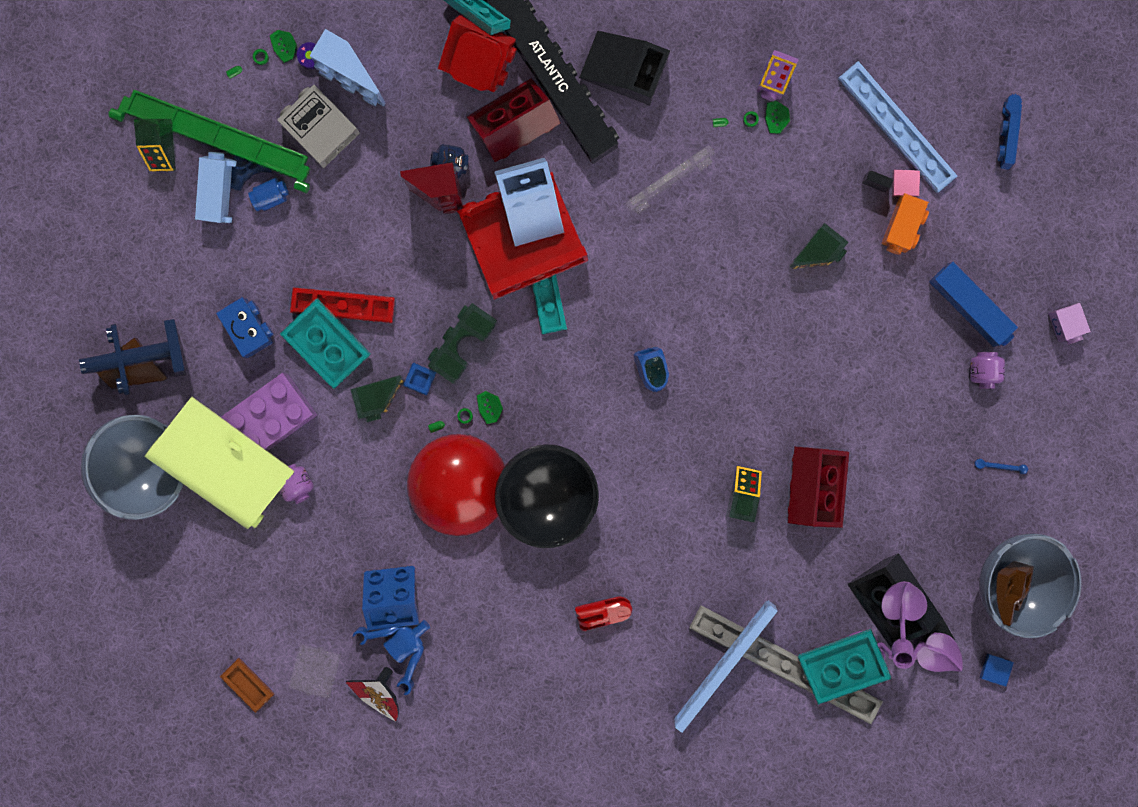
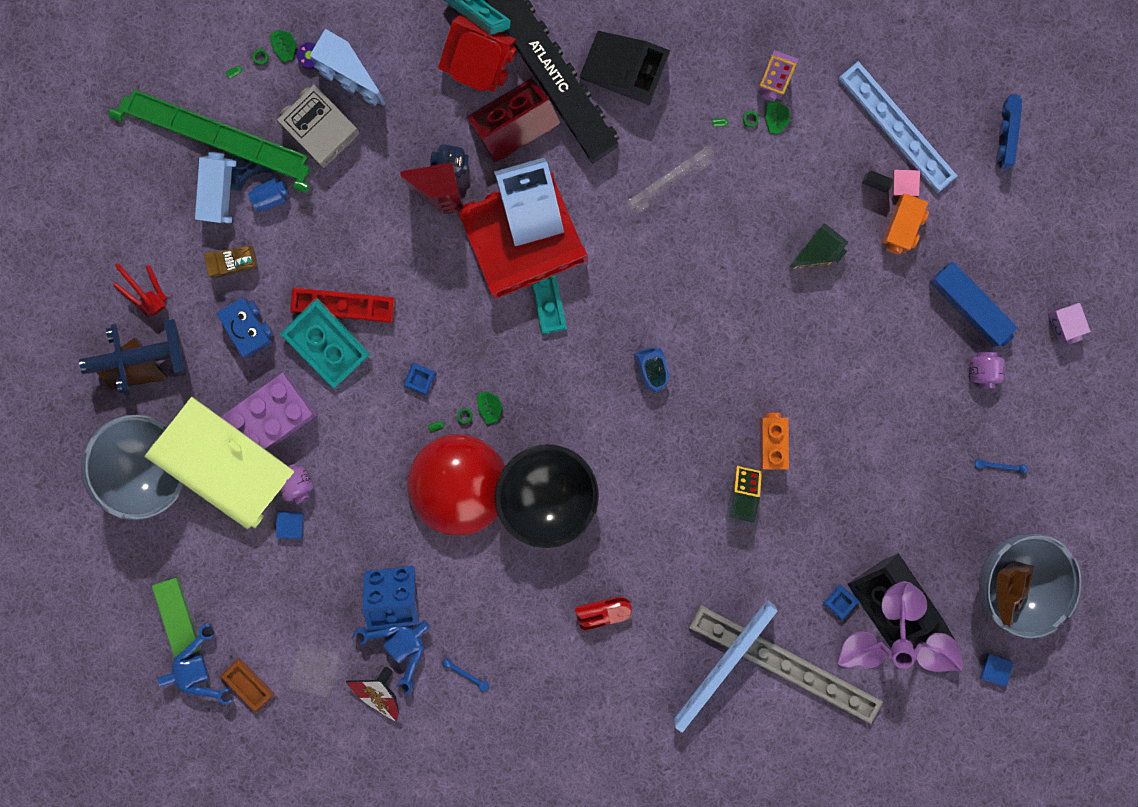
clear green slope [134,119,176,171] -> none
clear green slope [350,375,404,423] -> none
clear green arch [427,303,498,385] -> none
dark red slope [788,446,849,528] -> none
teal tile [798,629,892,705] -> none
none -> red plant [113,263,167,318]
none -> bright green tile [152,577,201,658]
none -> blue piece [157,624,234,704]
none -> pearl gold leg [204,246,258,279]
none -> blue tile [276,512,304,539]
none -> blue hinge [442,658,489,691]
none -> orange brick [759,413,789,469]
none -> blue tile [823,584,860,621]

